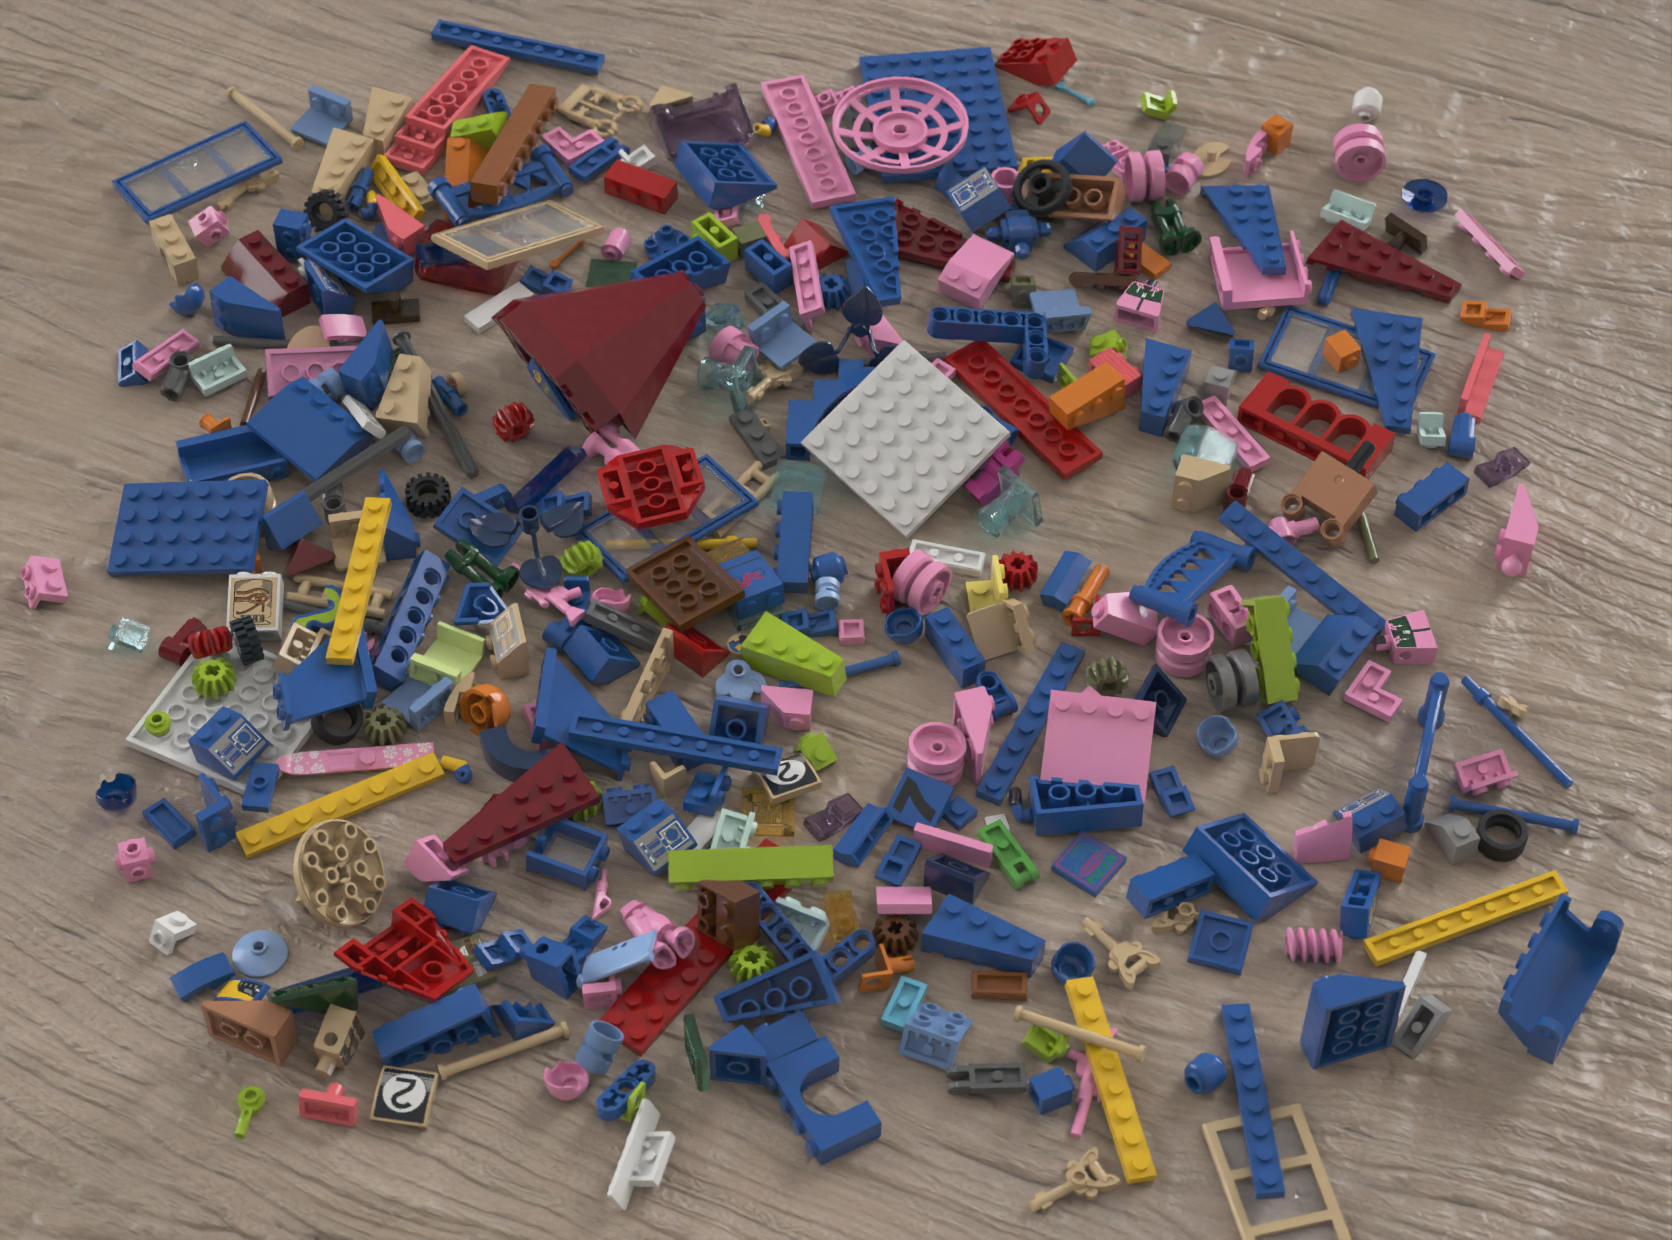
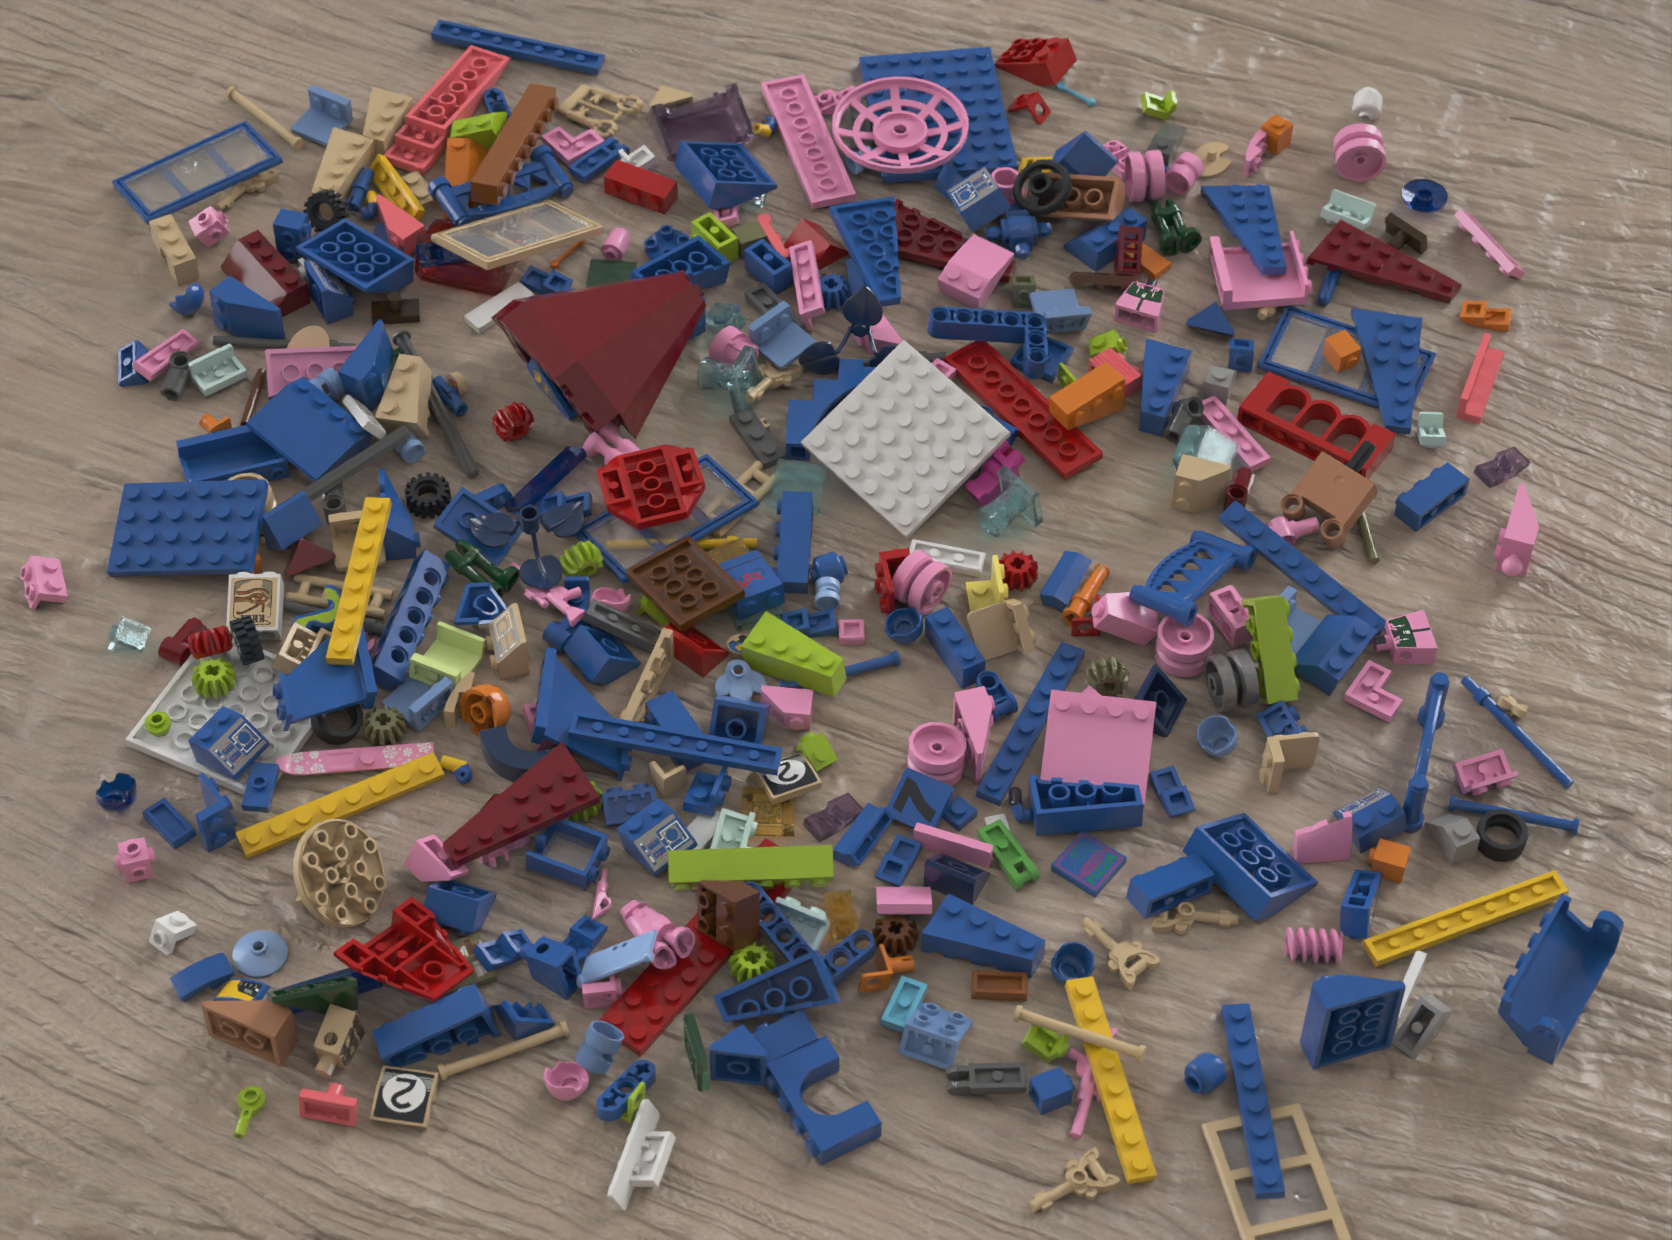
bright pink slope [319,314,367,343] -> none
blue tile [1187,909,1254,976] -> none
blue piece [1447,412,1476,459] -> none

